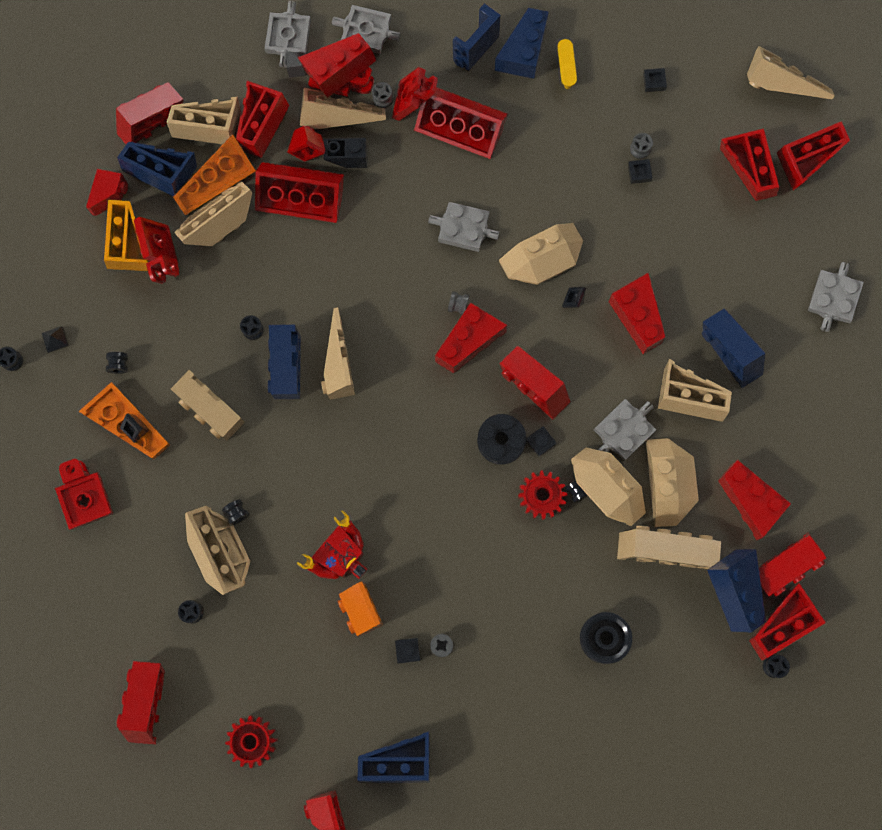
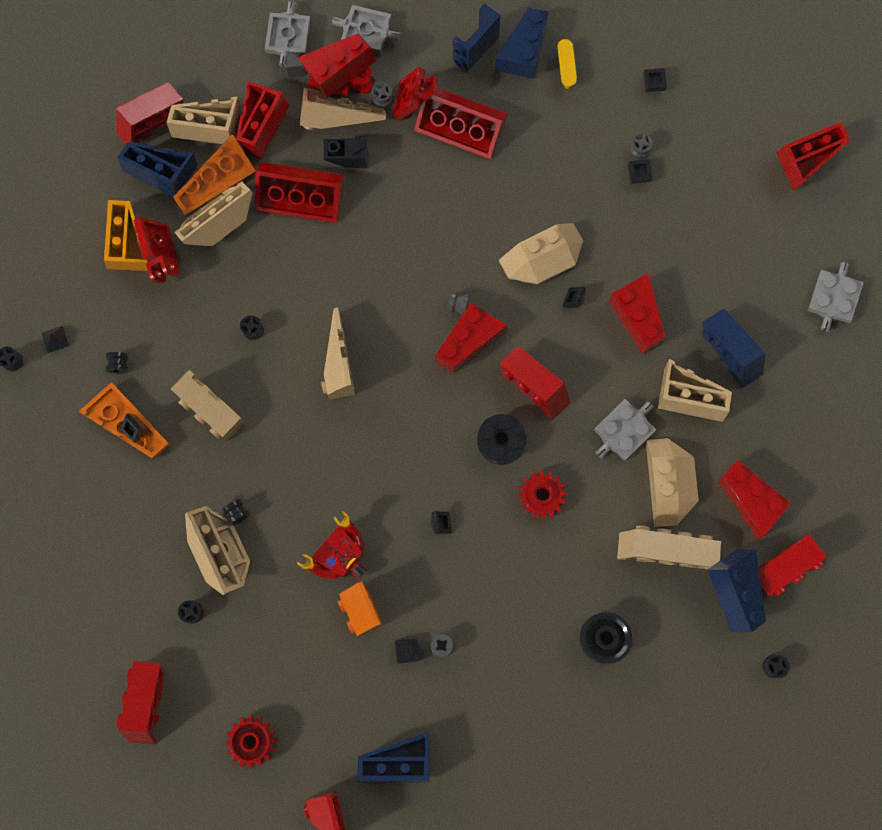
red plate [55,458,113,530] -> none
red slope [86,169,128,216] -> none
dark blue wedge [268,324,301,399] -> none
red slope [287,126,325,162] -> none
light grey plate [428,202,500,252] -> none
black plate [526,426,557,457] -> none
black wheel [565,480,588,503] -> none
tan wedge [571,447,646,526] -> none
red wedge [720,128,779,201] -> none
tan wedge [747,46,835,99] -> none
red wedge [749,583,826,660] -> none
none -> black slope [431,511,452,534]

